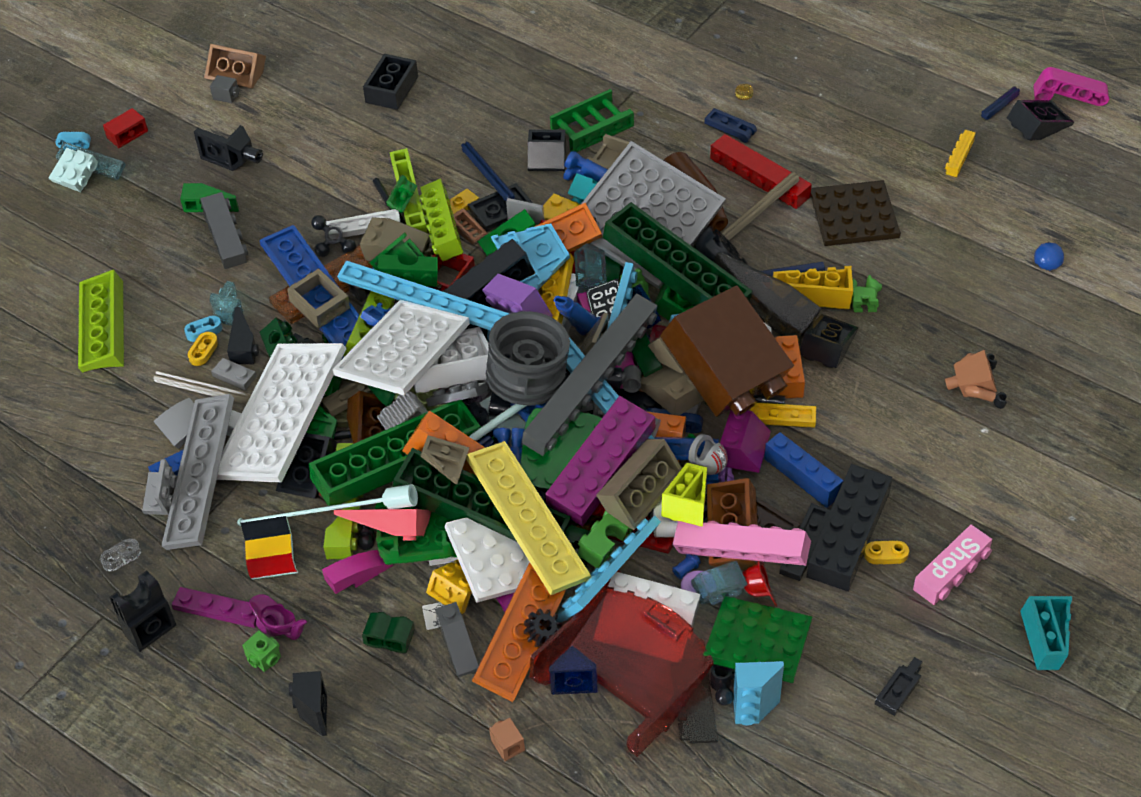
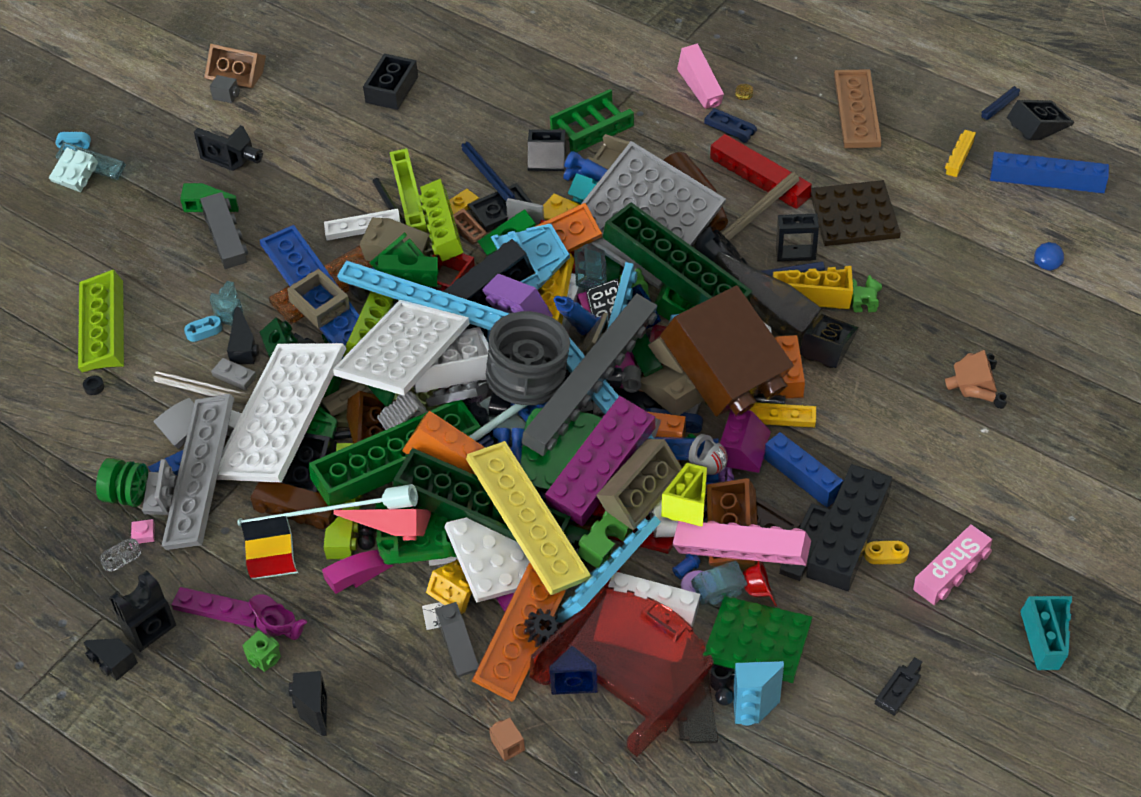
red brick [103,108,148,148] -> none
yellow plate [187,332,218,366] -> none
black piece [311,215,357,257] -> none
blue plate [360,303,390,327] -> none
dark green brick [362,612,415,653] -> none
green hips [386,175,417,213] -> none
dark tan wing [421,435,470,484] -> none
dark pink beam [1033,67,1109,106] -> none
none -> black tile [83,375,104,395]
none -> black slope [84,638,138,681]
none -> green wheel [96,458,148,507]
none -> bright pink plate [131,519,155,544]
none -> reddish brown brick [250,482,341,529]
none -> bright pink slope [677,43,724,109]
none -> black window [776,213,819,262]
none -> medium nougat plate [834,69,881,148]
none -> blue brick [990,152,1109,193]

